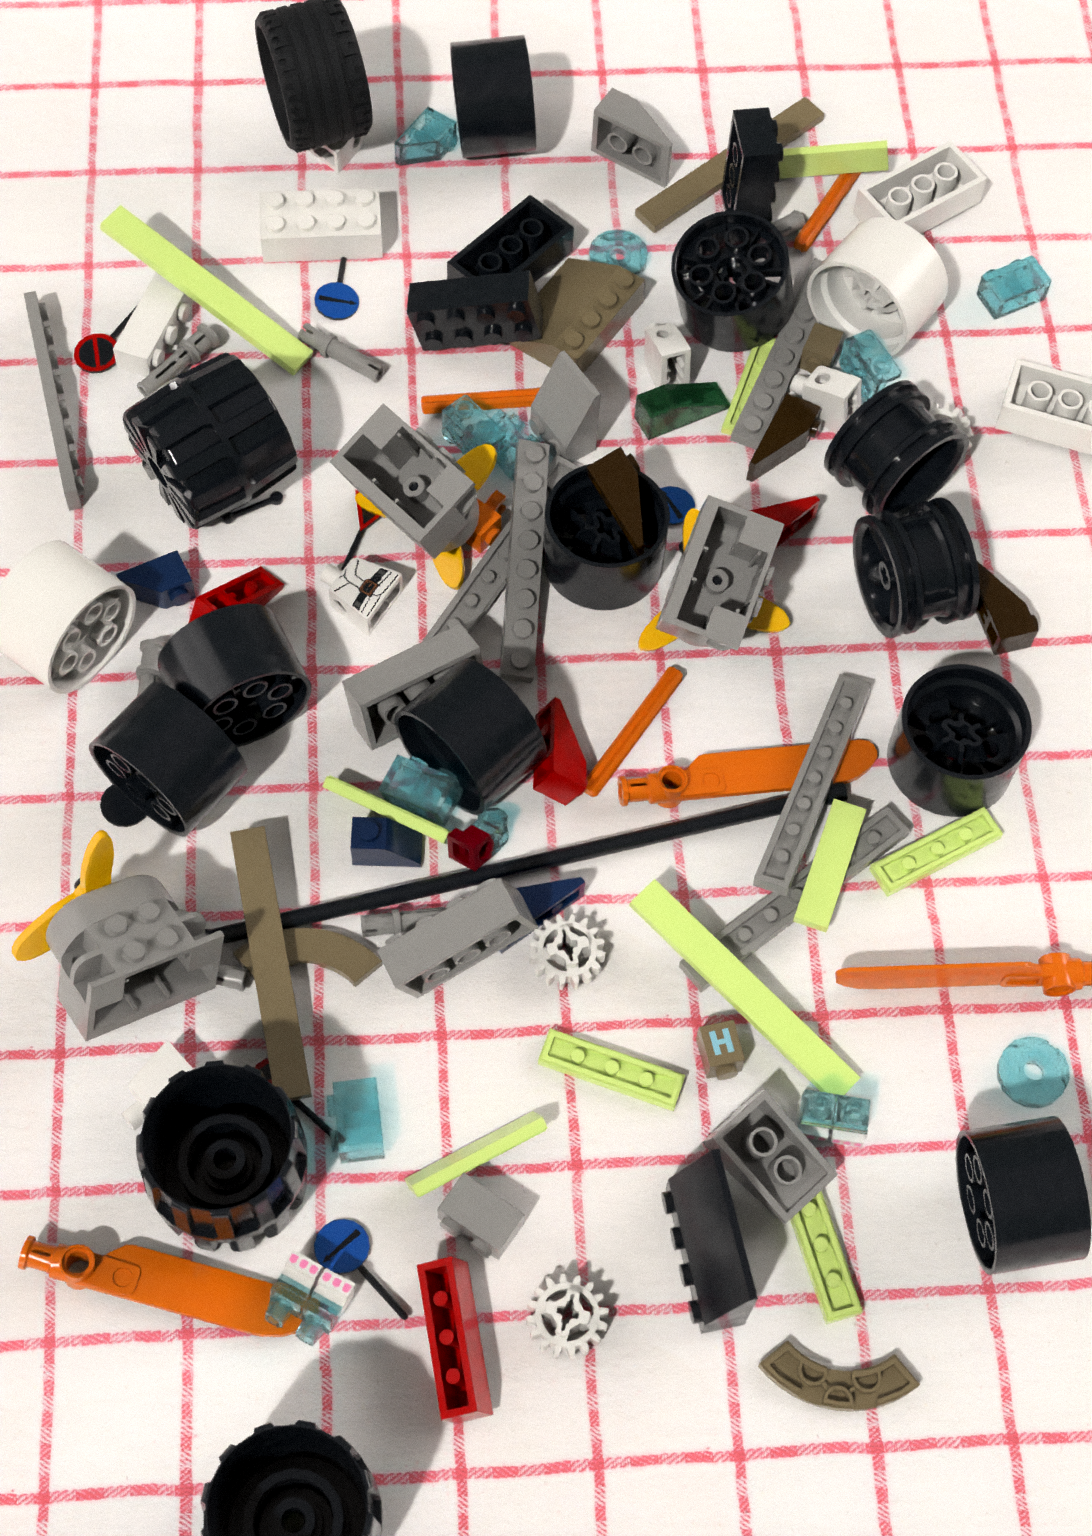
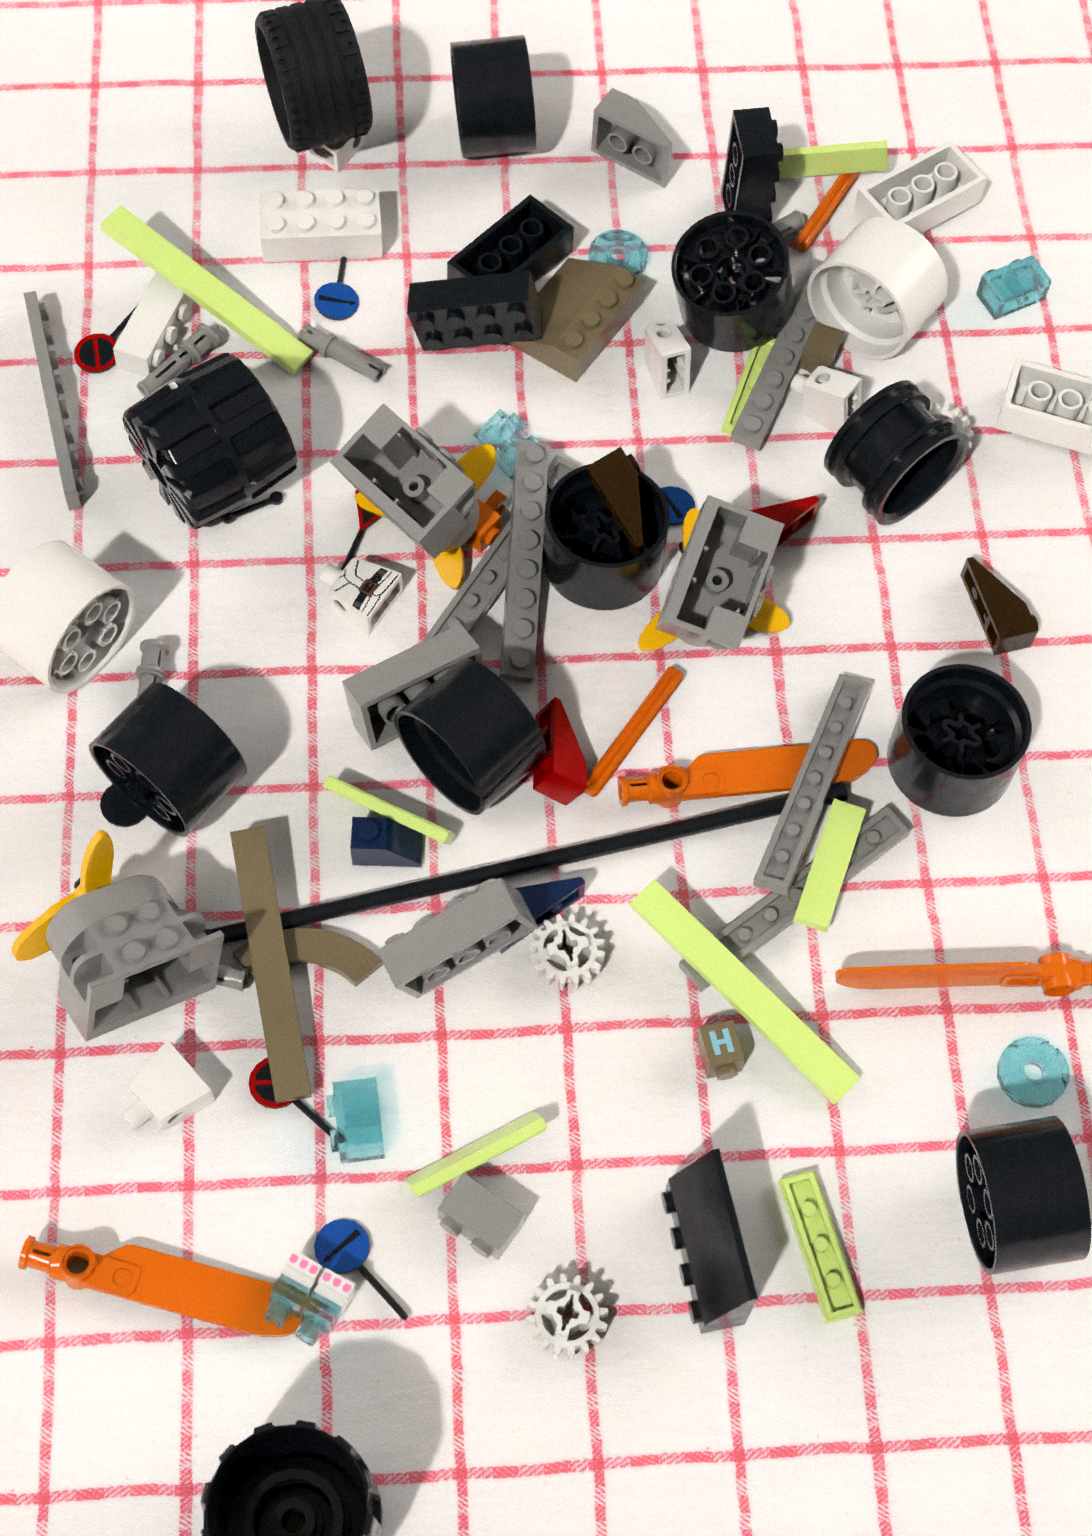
dark blue slope [116,550,196,609] -> none
black wheel [136,1060,307,1252] -> none
black wheel [158,603,311,747] -> none
red slope [189,566,284,623] -> none
light grey pin [360,907,447,938] -> none
clear light blue brick [378,754,463,827] -> none
clear light blue slope [394,107,458,166] -> none
red brick [417,1256,493,1423] -> none
orange axle [421,388,540,414] -> none
clear light blue bracket [441,395,506,456] -> none
dark red leg [447,808,509,871] -> none
light grey slope [529,350,601,463] -> none
yellowish green tile [538,1028,685,1111] -> none
clear green slope [634,382,730,440] -> none
dark tan tile [635,97,825,233] -> none
light grey slope [702,1090,838,1224] -> none
dark brown slope [746,393,822,482] -> none
dark tan tile [758,1340,920,1412] -> none
clear light blue hips [795,1089,871,1148] -> none
clear light blue bracket [839,329,902,400] -> none
black wheel [853,497,980,638] -> none
yellowish green tile [869,807,1003,897] -> none

